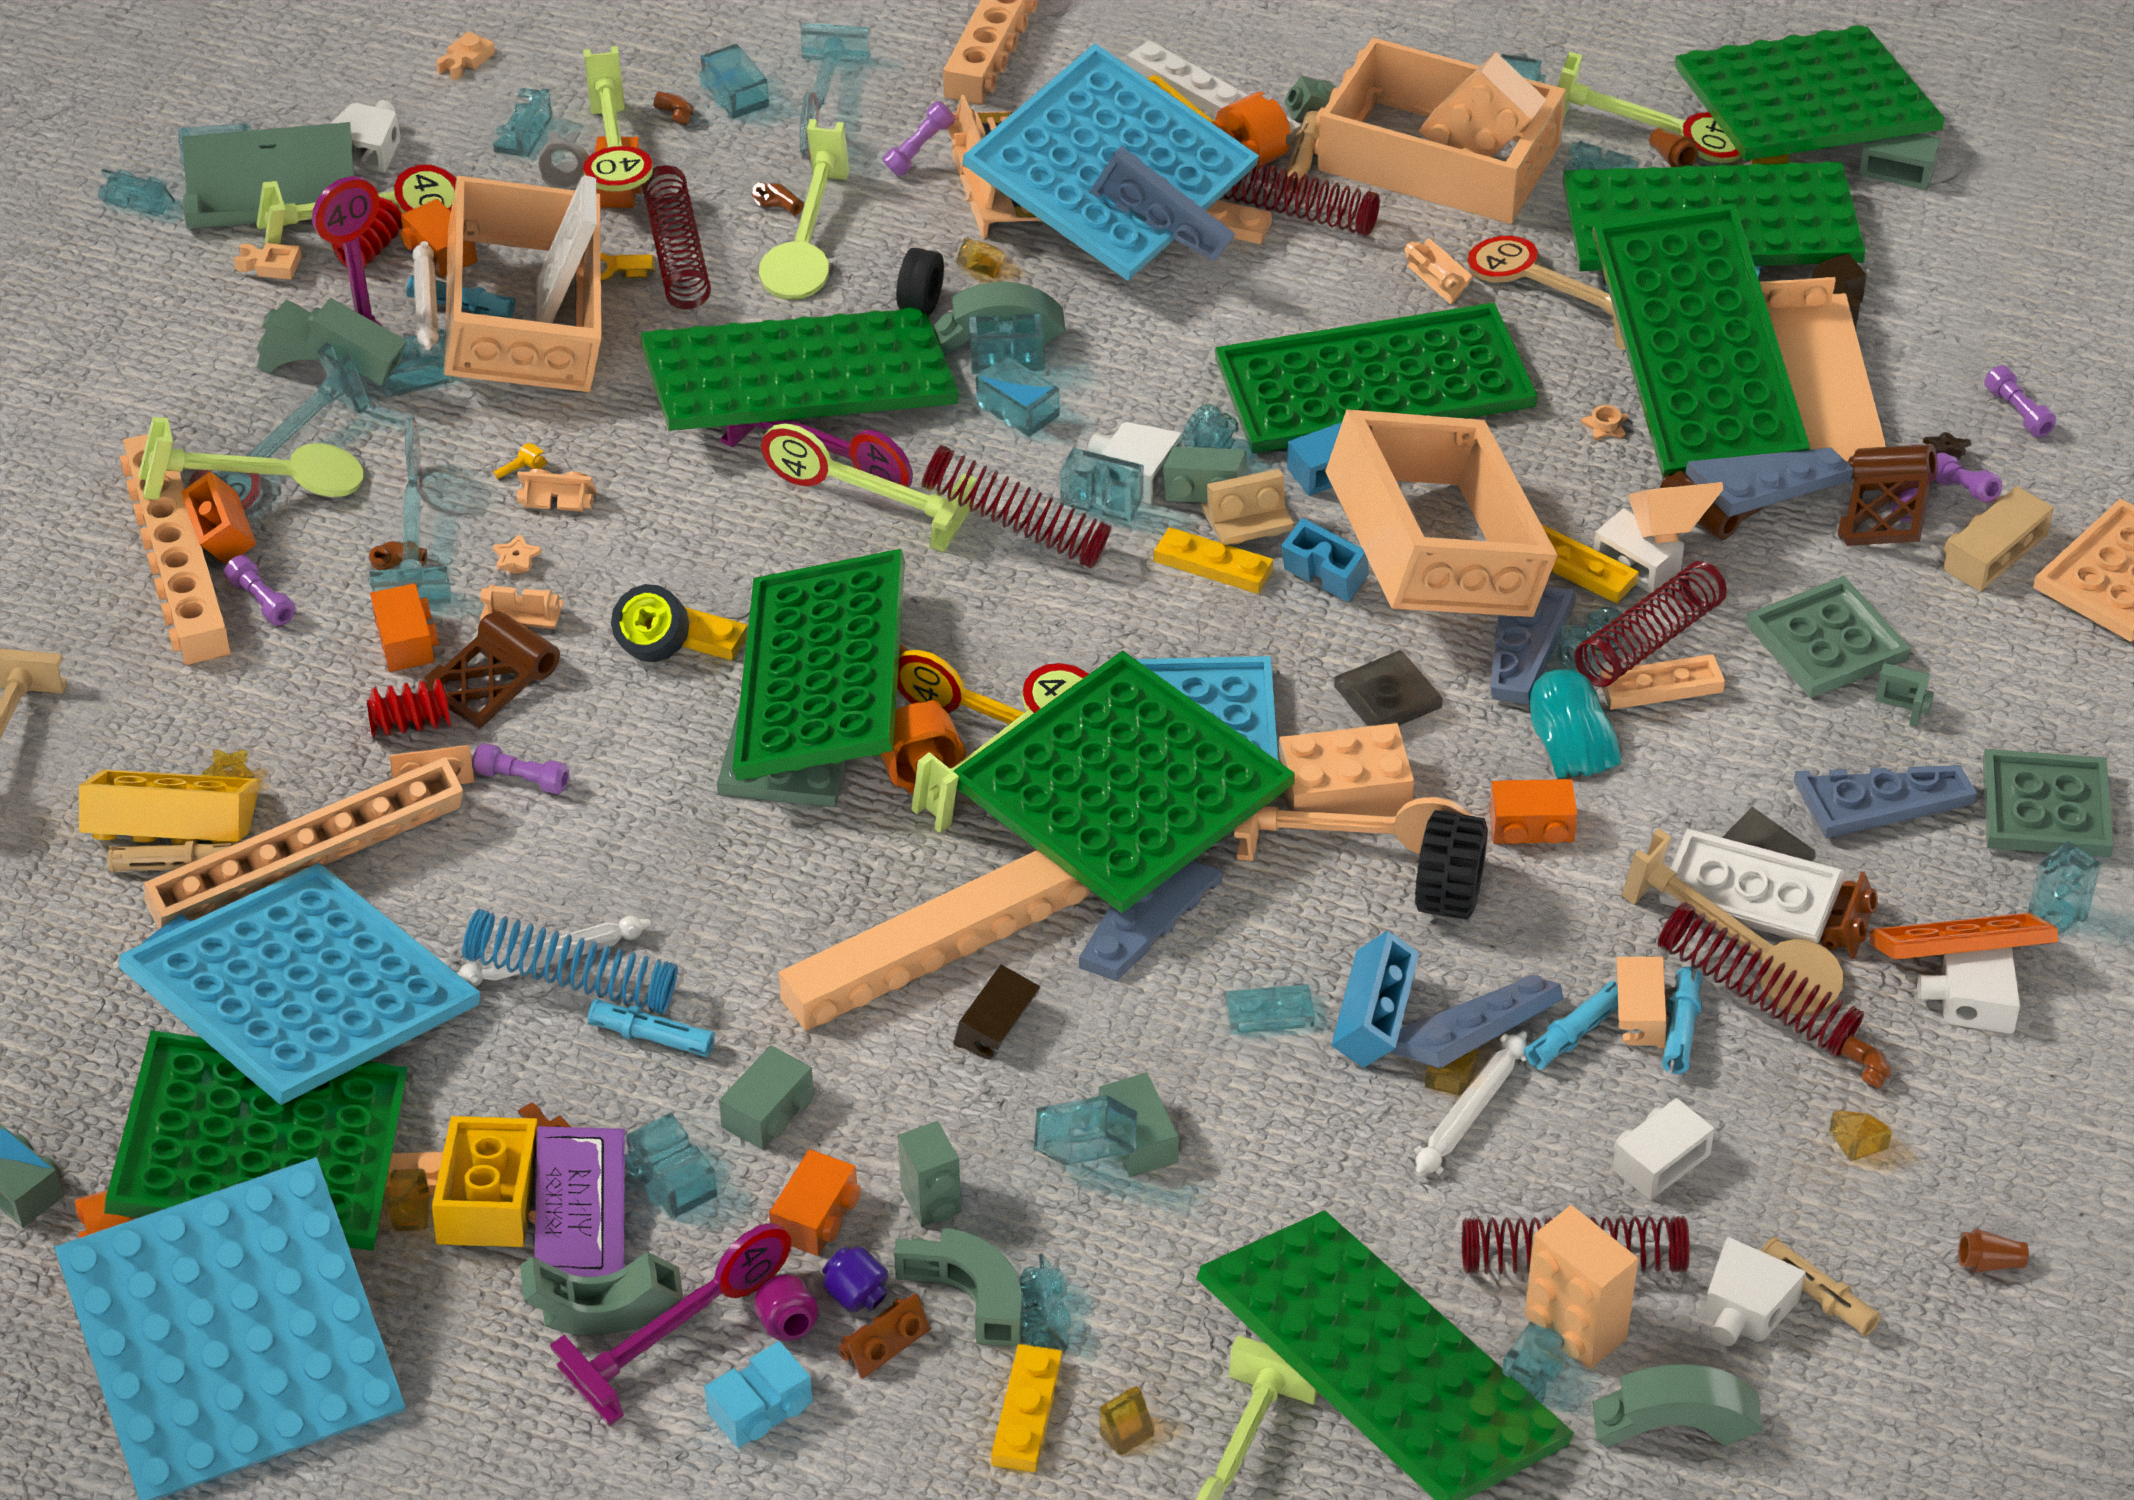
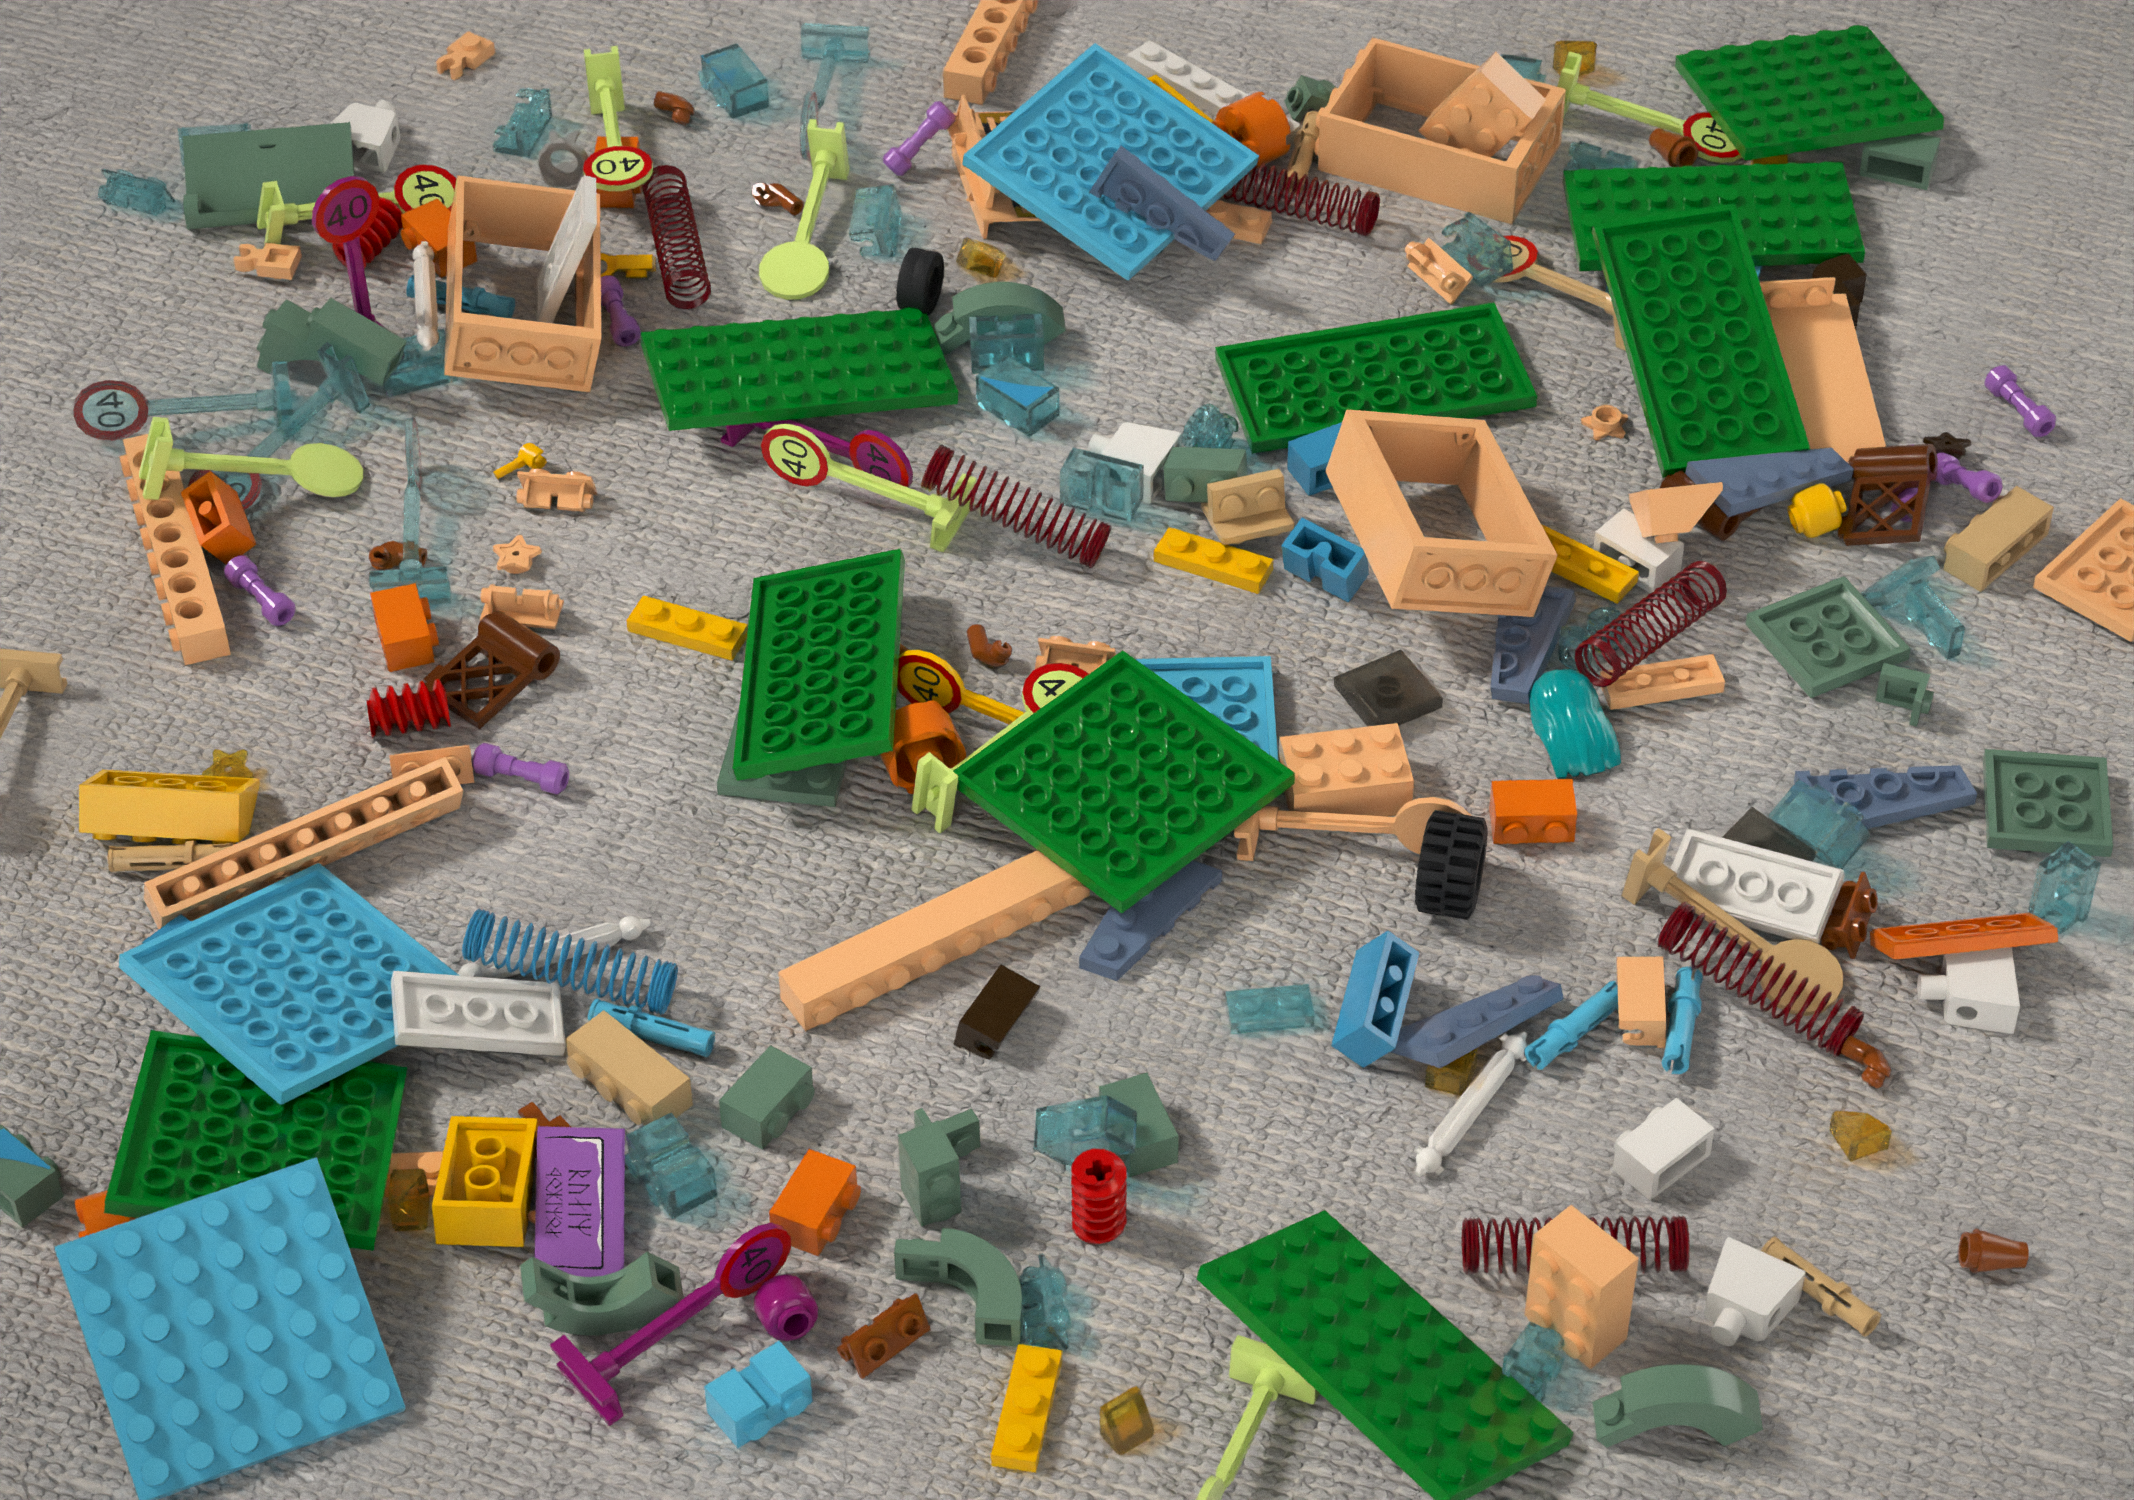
wheel [611,584,690,662] -> none
dark purple head [822,1246,888,1312] -> none
none -> clear light blue piece [73,361,294,441]
none -> white tile [391,971,566,1056]
none -> tan brick [566,1010,693,1134]
none -> medium lavender piece [601,275,641,347]
none -> clear light blue hinge [849,184,902,257]
none -> sand green bracket [911,1108,980,1157]
none -> dark orange arm [966,624,1012,667]
none -> light nougat hinge [1035,636,1116,674]
none -> red piece [1071,1148,1127,1244]
none -> clear light blue hinge [1441,212,1513,287]
none -> clear yellow slope [1553,41,1597,77]
none -> clear light blue brick [1768,779,1871,869]
none -> yellow head [1787,483,1847,539]
none -> clear light blue plate [1860,555,1940,610]
none -> clear light blue plate [1904,579,1965,660]

